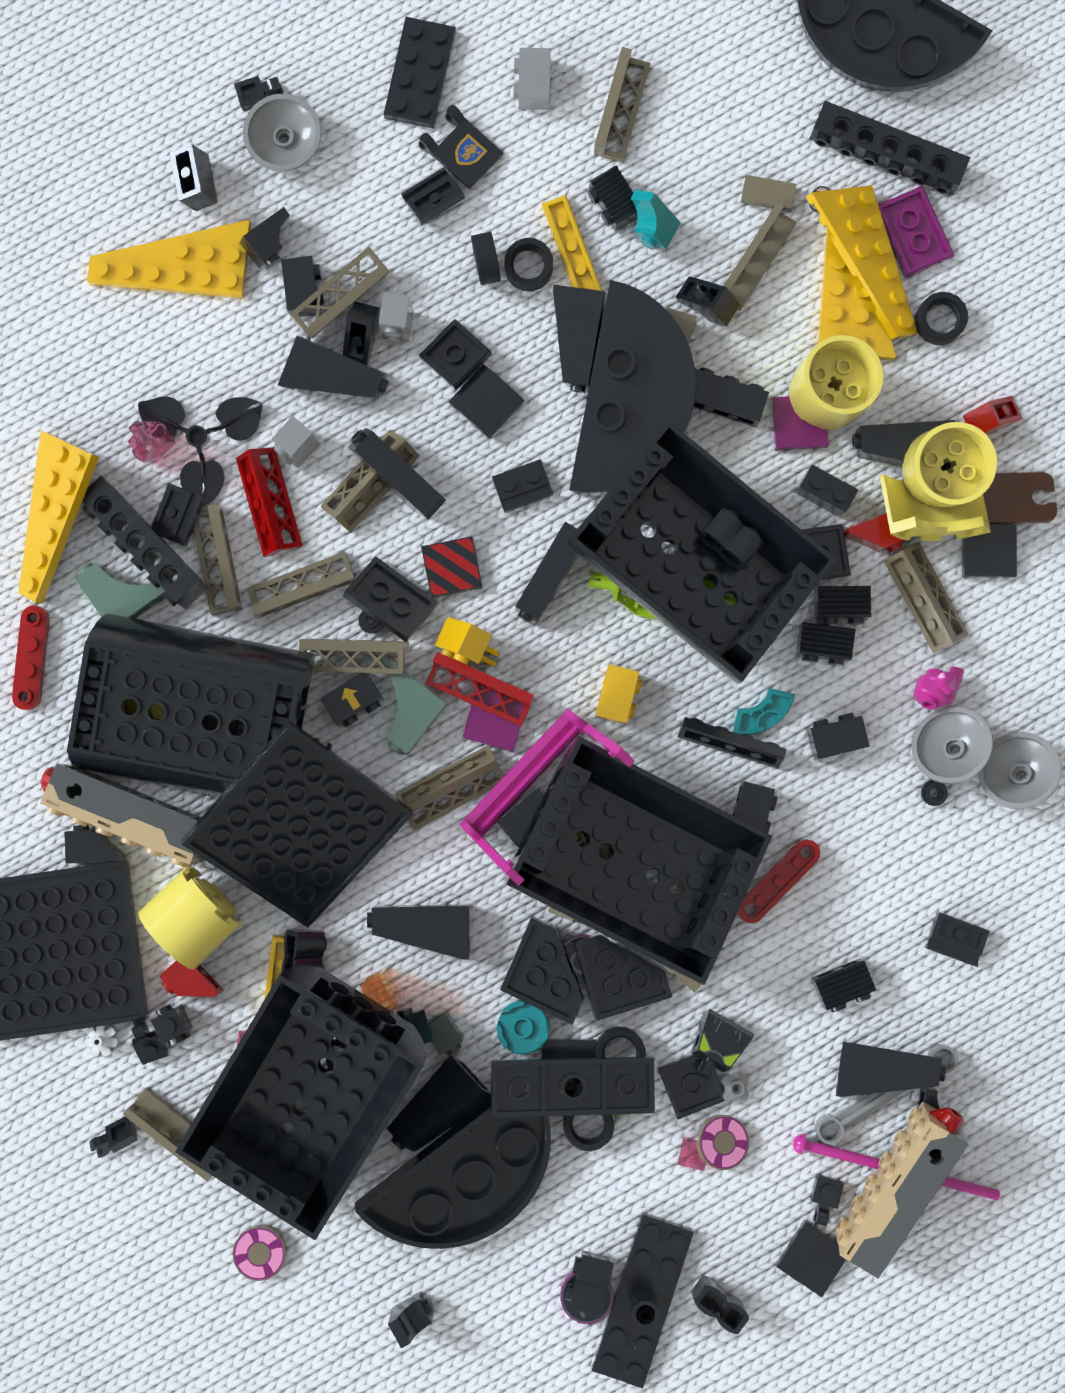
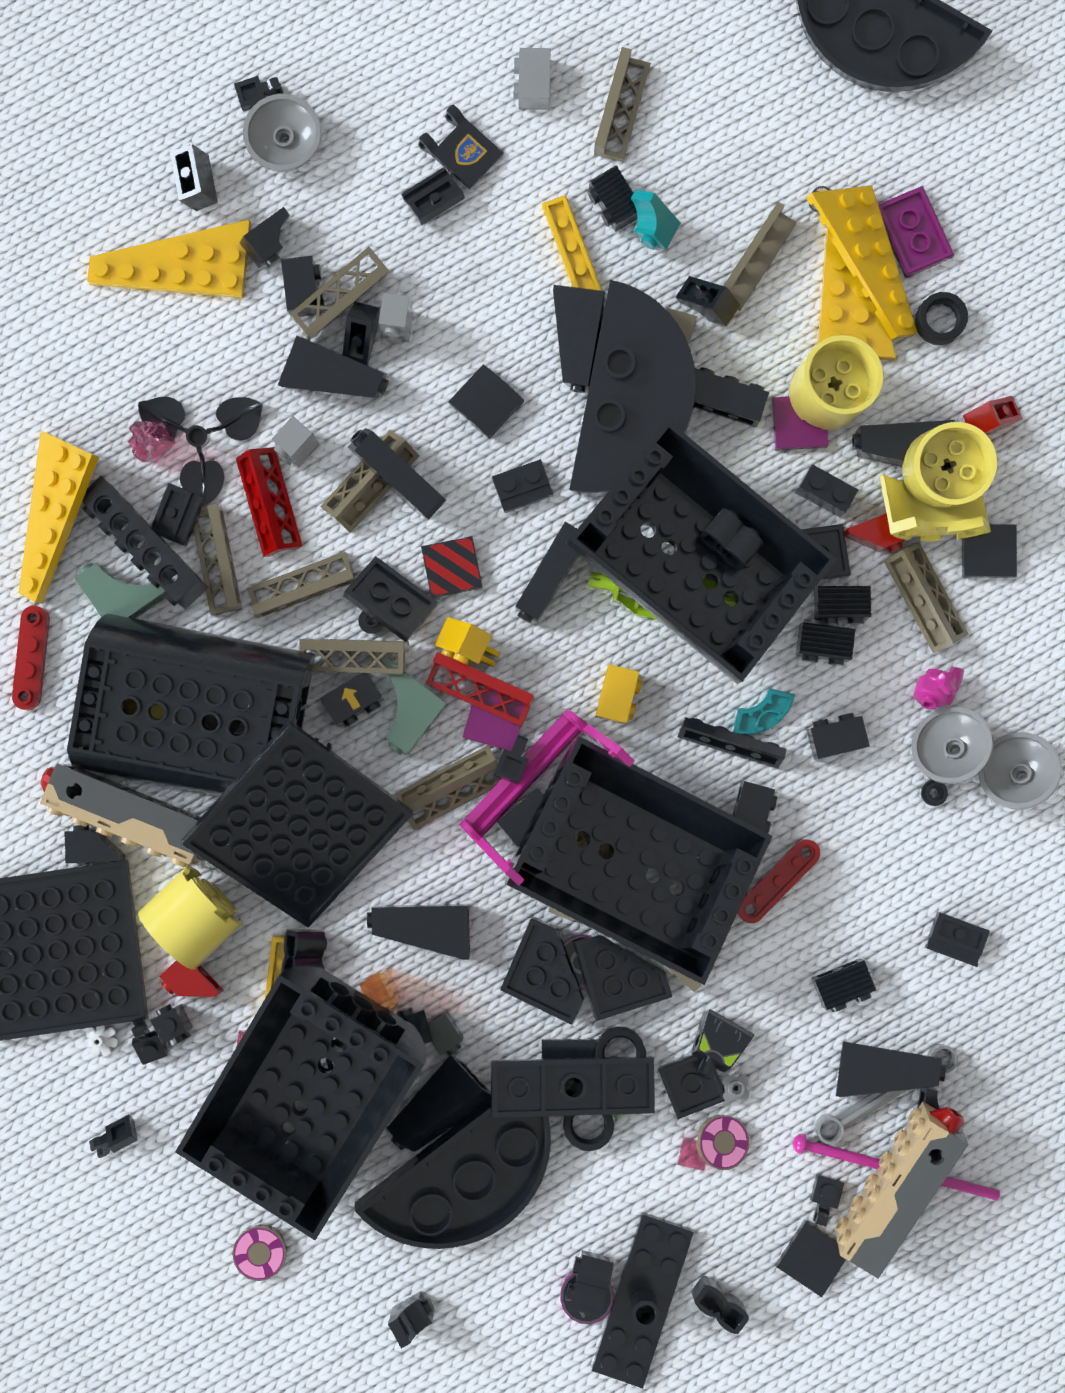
dark tan fence [123,1087,212,1182] -> none
black plate [383,17,456,129] -> none
black tile [419,319,492,391] -> none
black tyre [471,232,501,285] -> none
teal tile [496,1001,551,1055] -> none
black tyre [504,238,553,291] -> none
dark tan tile [740,175,797,212] -> none
black brick [809,101,971,195] -> none
reddish brown piece [983,472,1057,524] -> none
none -> black plate [493,735,529,785]

